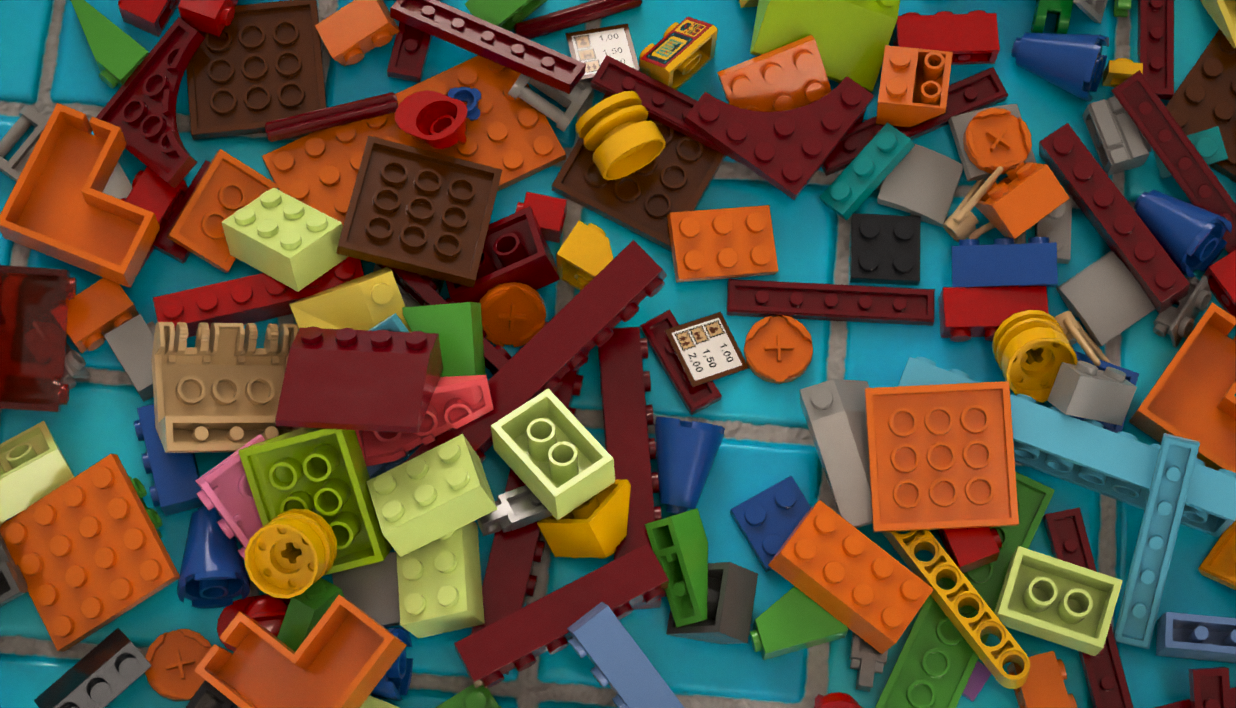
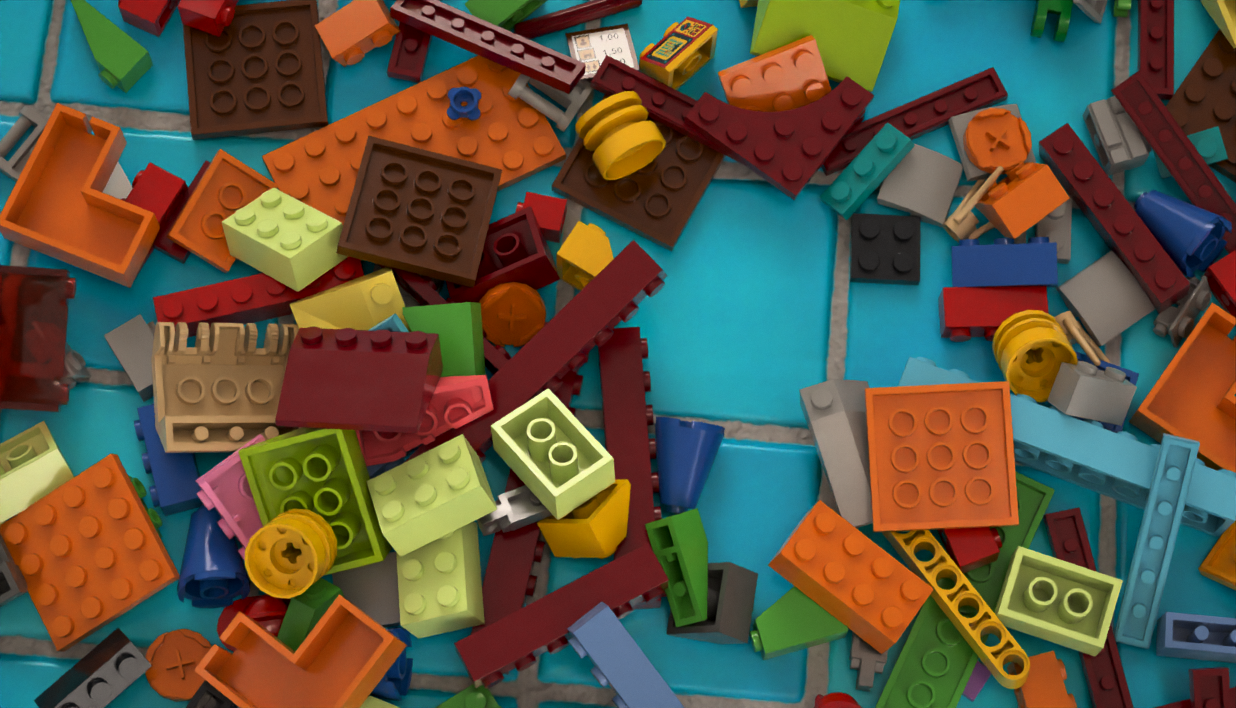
orange brick [52,278,139,354] -> none
dark red plate [96,17,205,189] -> none
dark red axle [265,92,399,142] -> none
red piece [395,90,468,150] -> none
dark red tile [640,310,722,416] -> none
sticker [665,312,749,387] -> none
orange plate [667,205,779,283] -> none
dark red tile [727,279,935,326] -> none
blue plate [730,476,811,572] -> none
orange tile [744,315,813,384] -> none
orange slope [876,45,953,127] -> none
red brick [892,10,1000,65] -> none
blue cone [1012,32,1109,102] -> none
yellow plate [1102,58,1143,87] -> none

